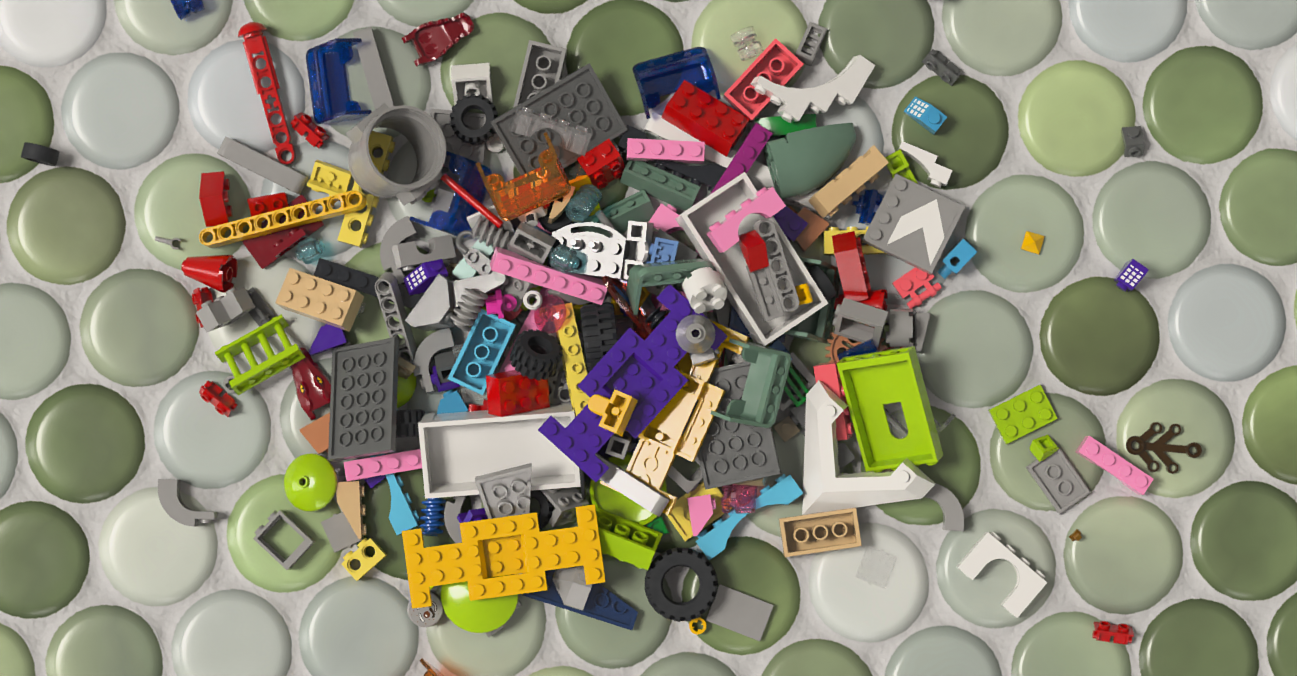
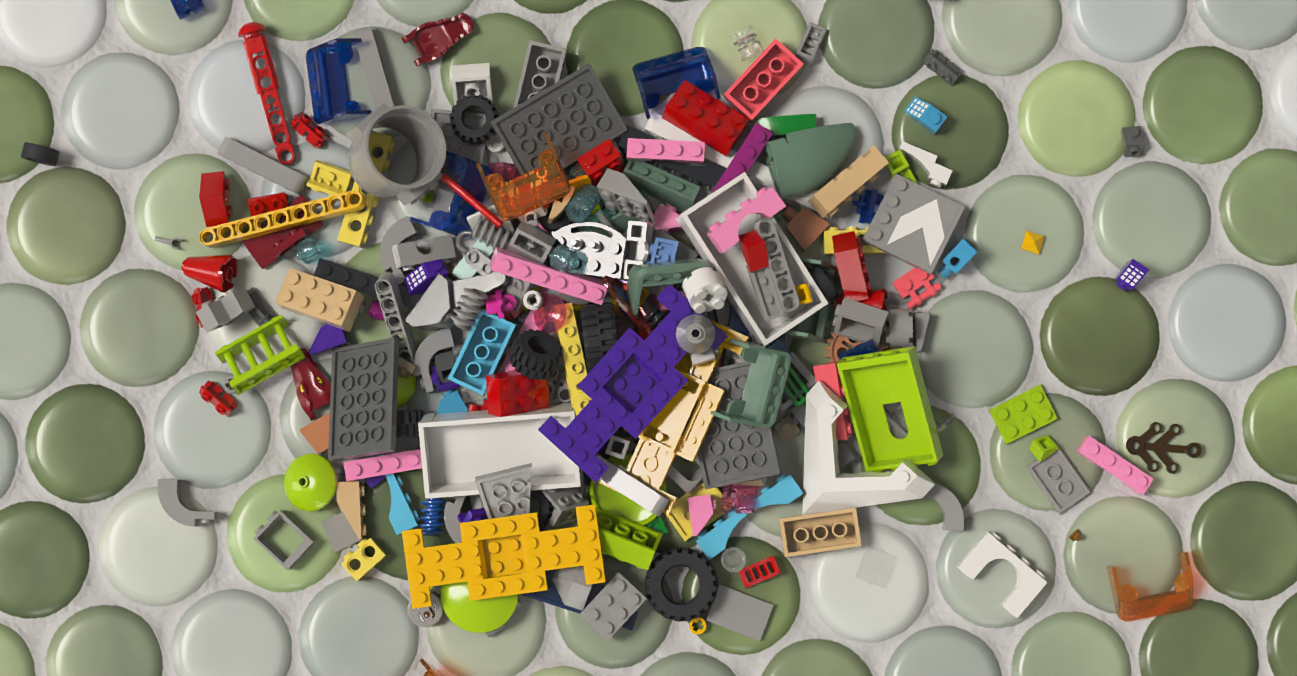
clear arch [509,107,592,156] -> none
yellow brick [588,390,638,436] -> none
white arch [751,55,875,123] -> none
dark purple bracket [773,206,808,243] -> none
red hinge [1092,621,1134,645] -> none
none -> magenta cone [367,300,395,321]
none -> clear pink brick [487,162,518,184]
none -> light grey brick [579,572,647,641]
none -> light grey slope [597,168,656,224]
none -> clear wheel [721,547,746,572]
none -> red slope [738,555,781,588]
none -> clear orange windscreen [1107,551,1194,622]

